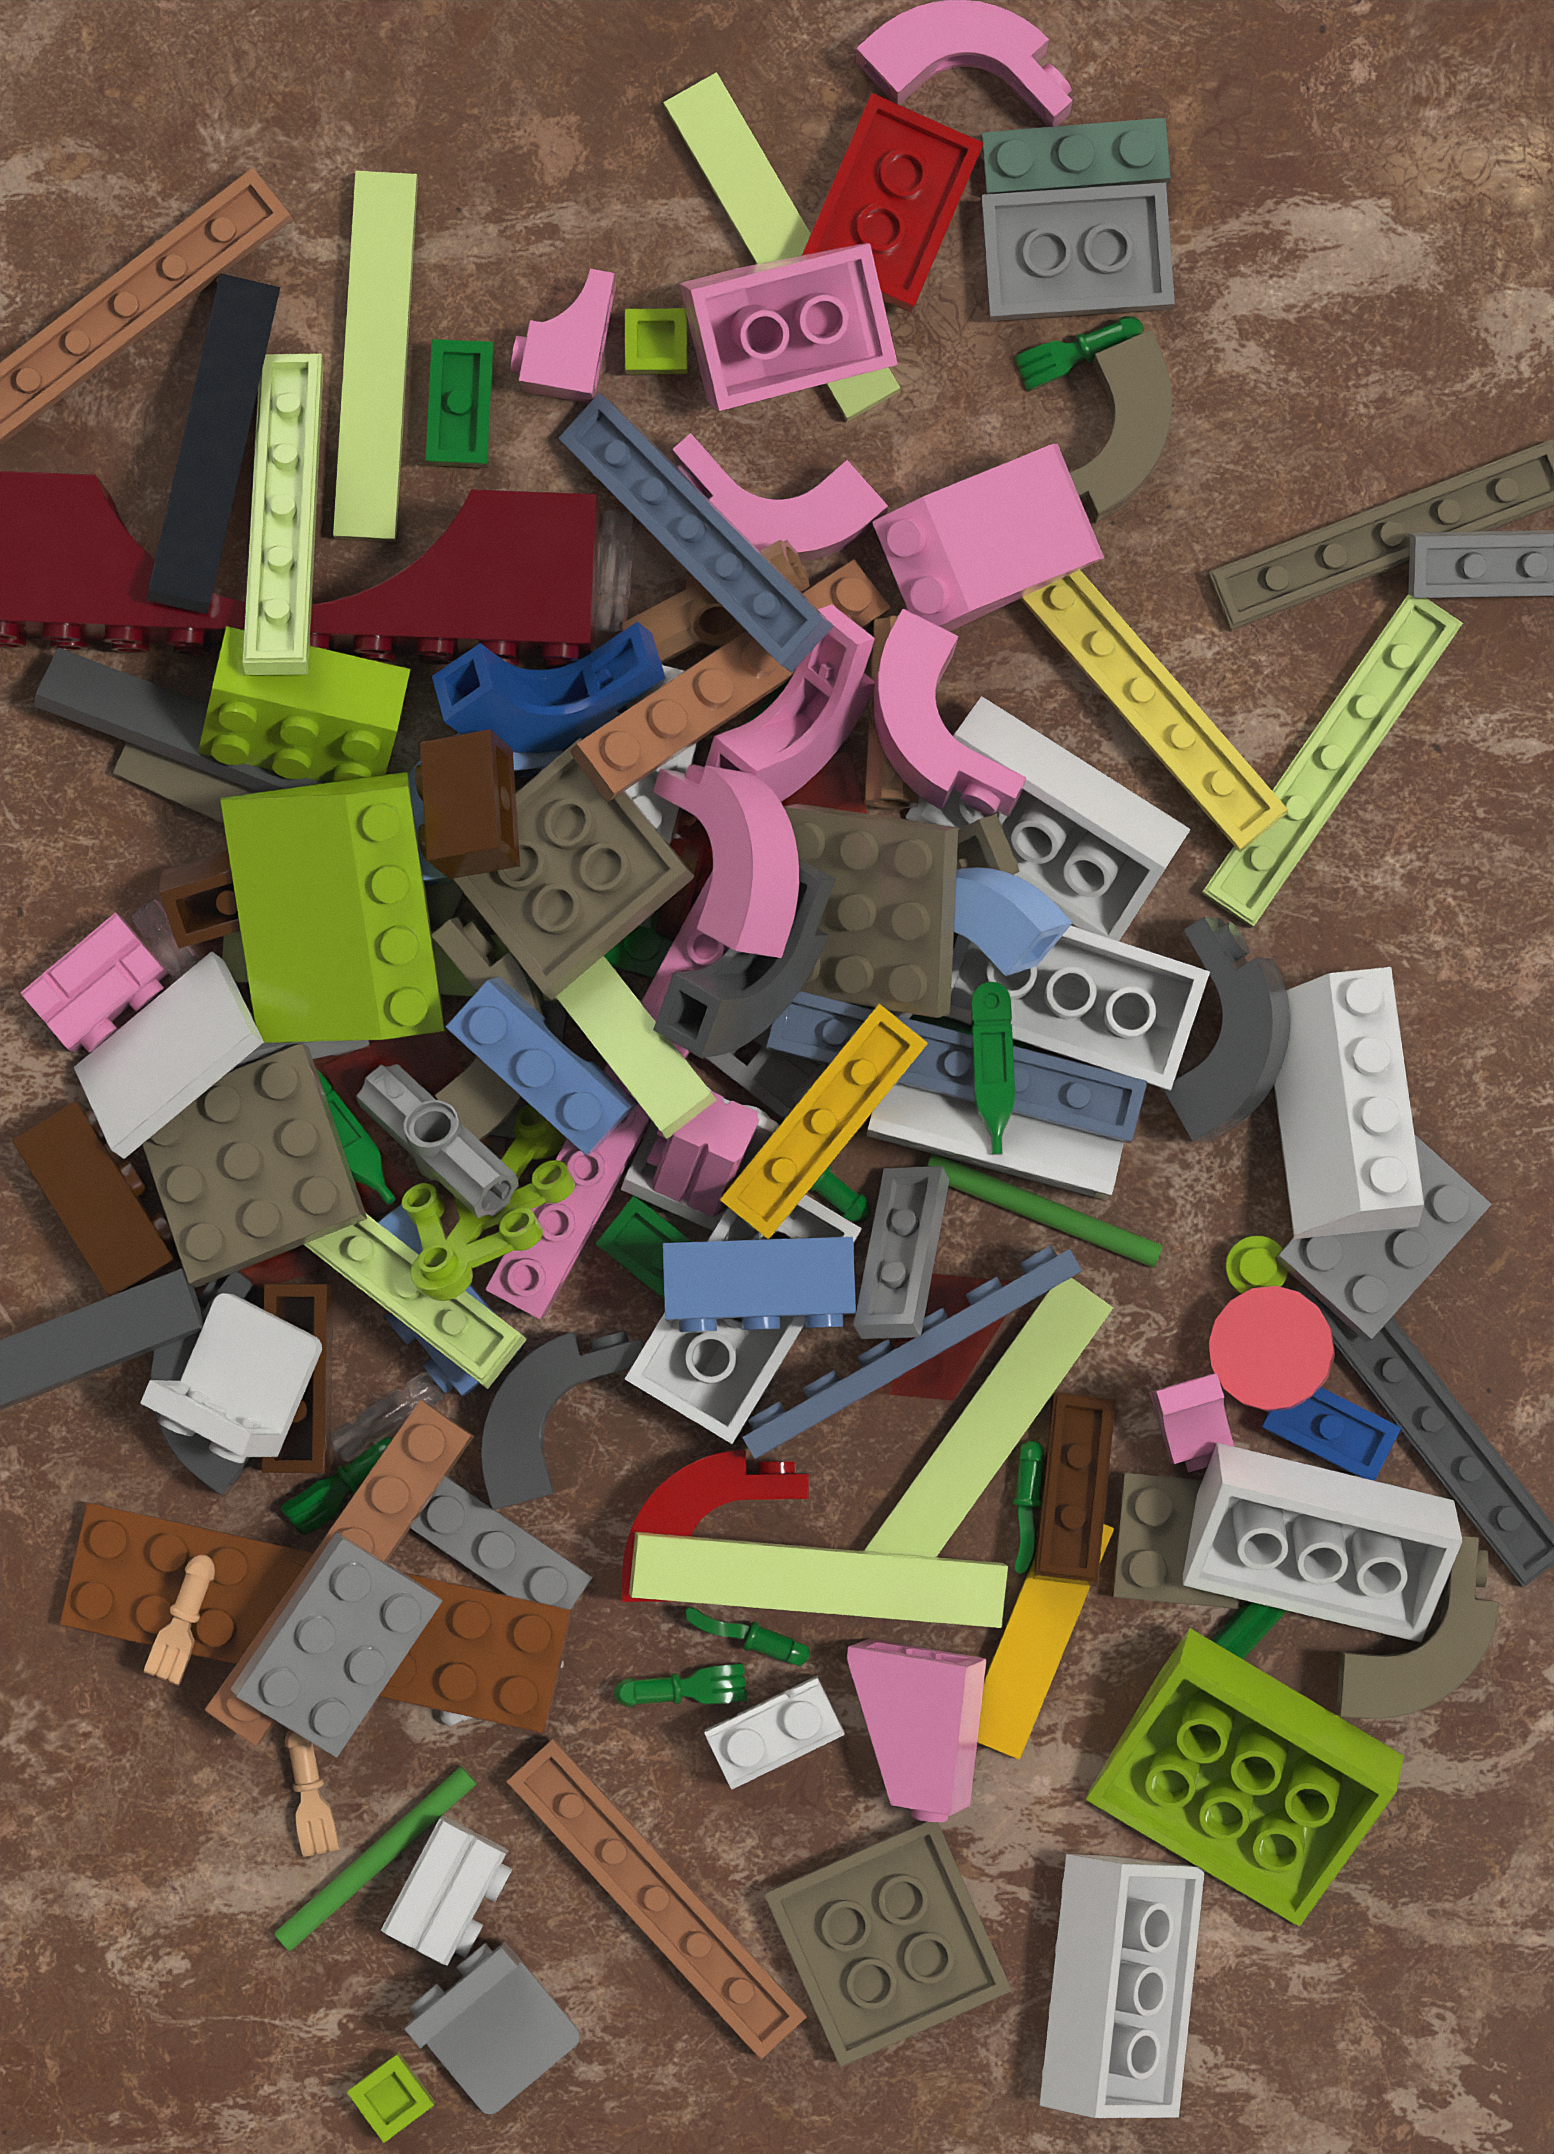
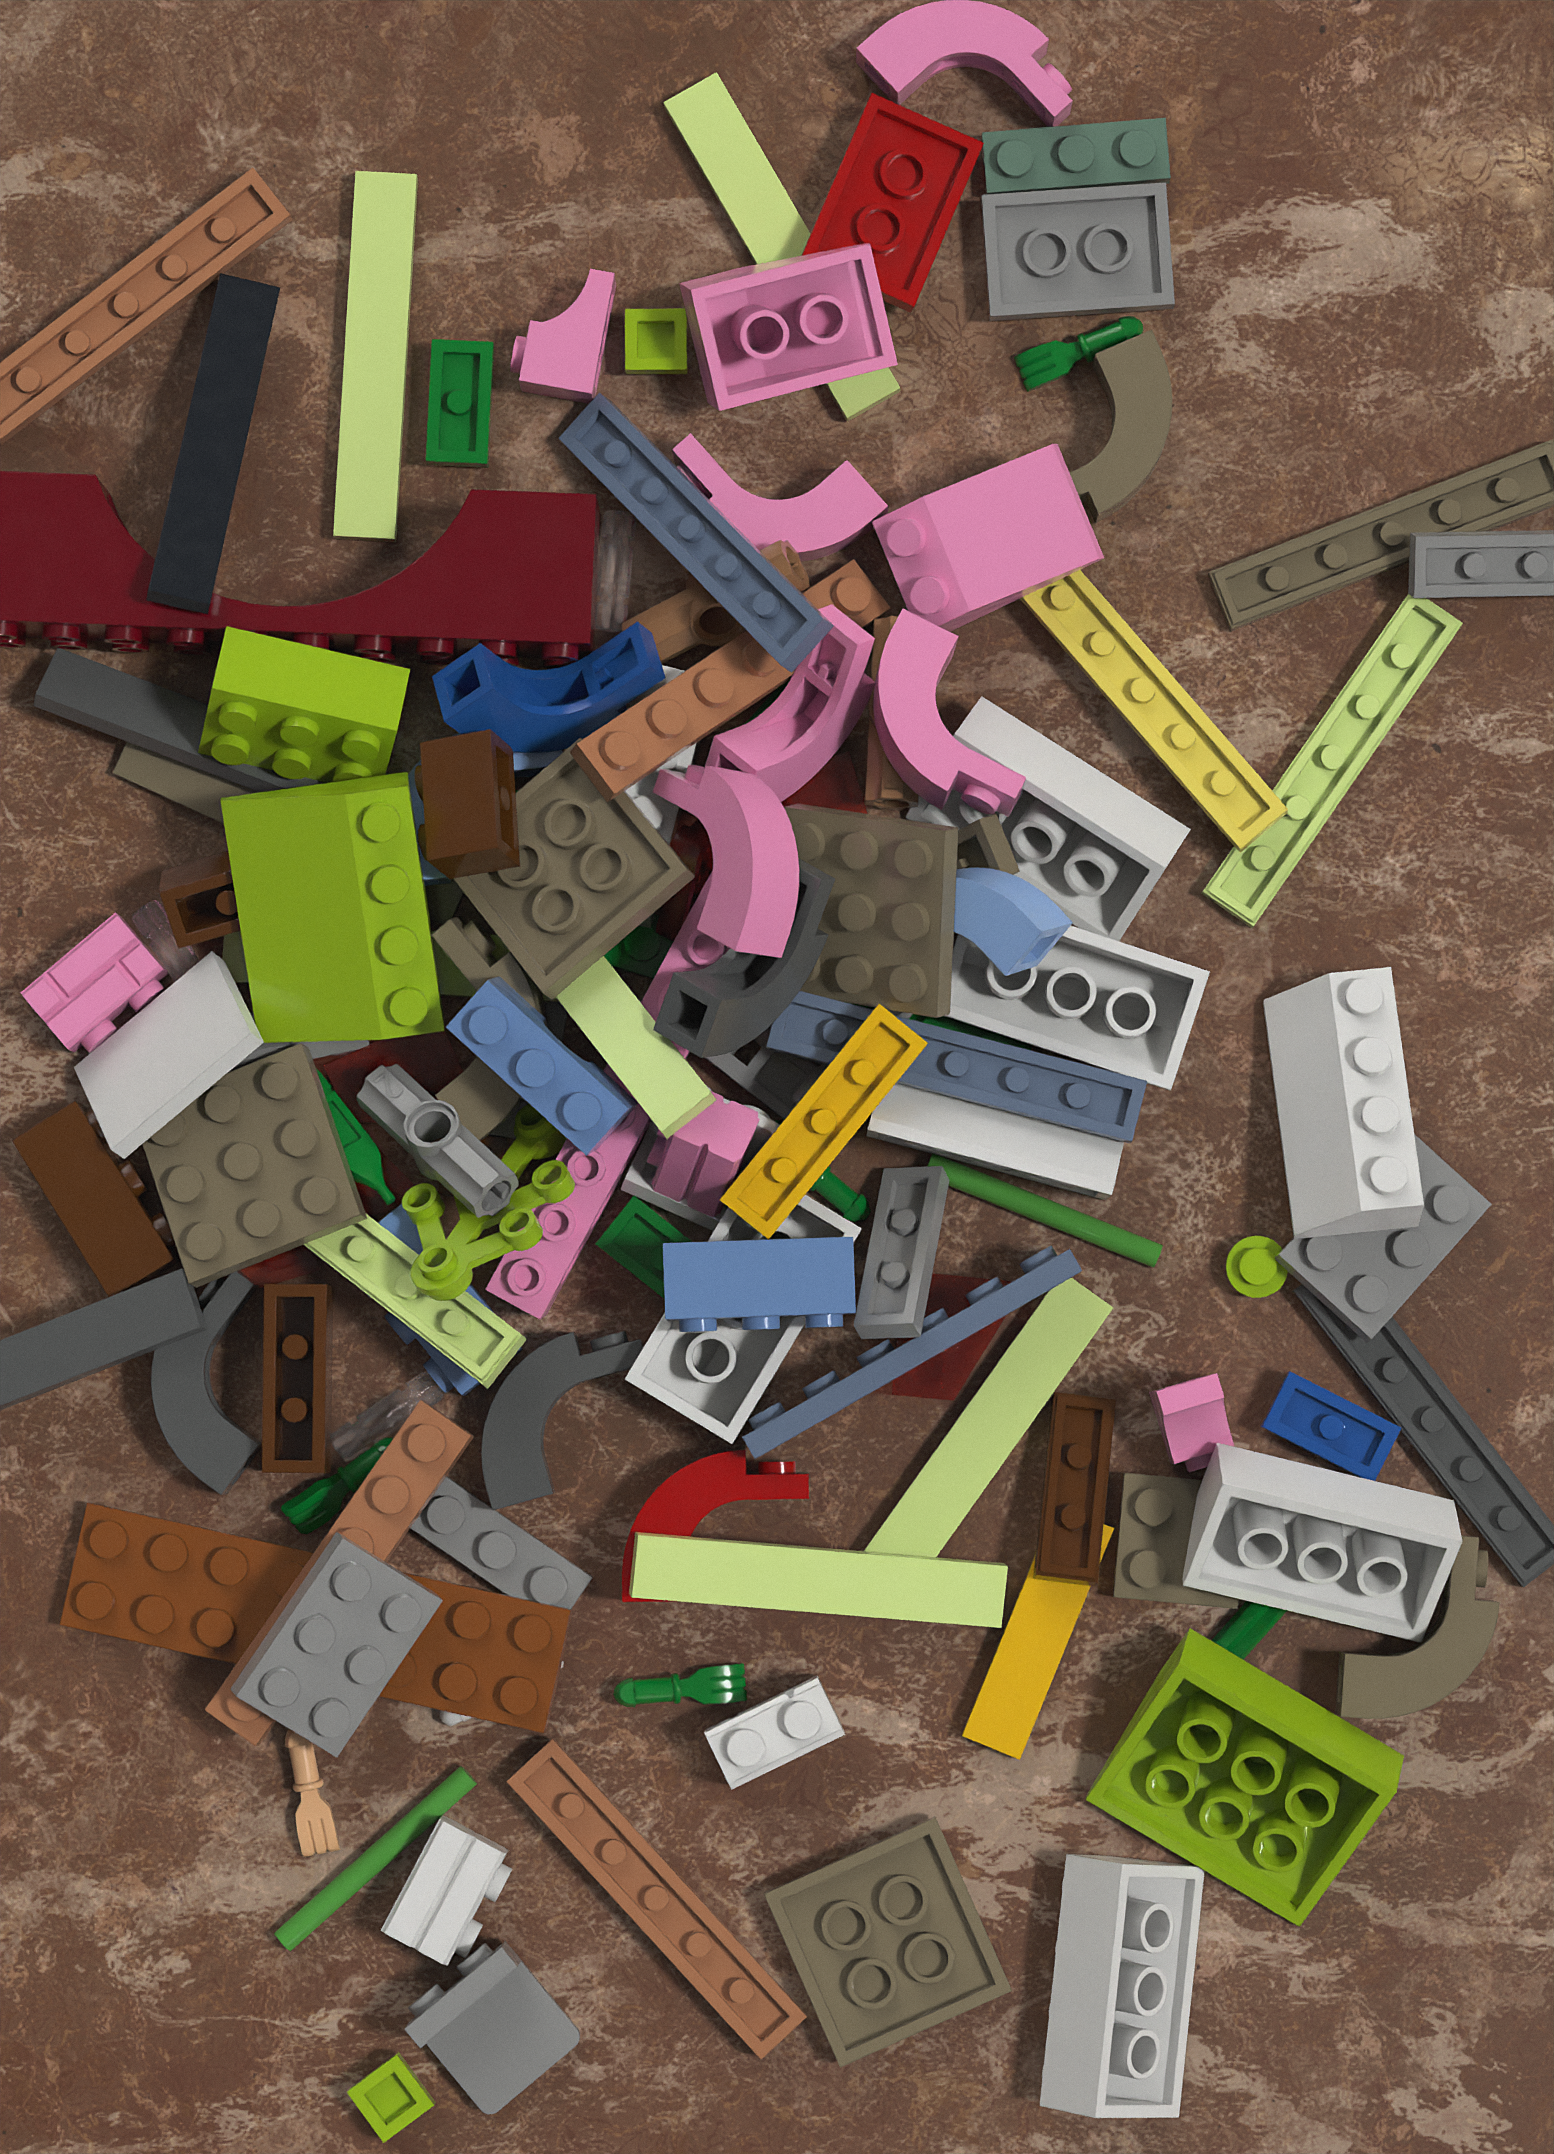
white bracket [140,1293,322,1463] -> none
light nougat piece [143,1554,215,1686] -> none
yellowish green tile [243,354,324,675] -> none
green piece [684,1606,810,1666] -> none
bright pink slope [847,1639,986,1822] -> none
green piece [970,981,1015,1155] -> none
green piece [1012,1441,1043,1575] -> none
dark grey arch [1163,917,1290,1142] -> none
coral tile [1209,1286,1335,1412] -> none

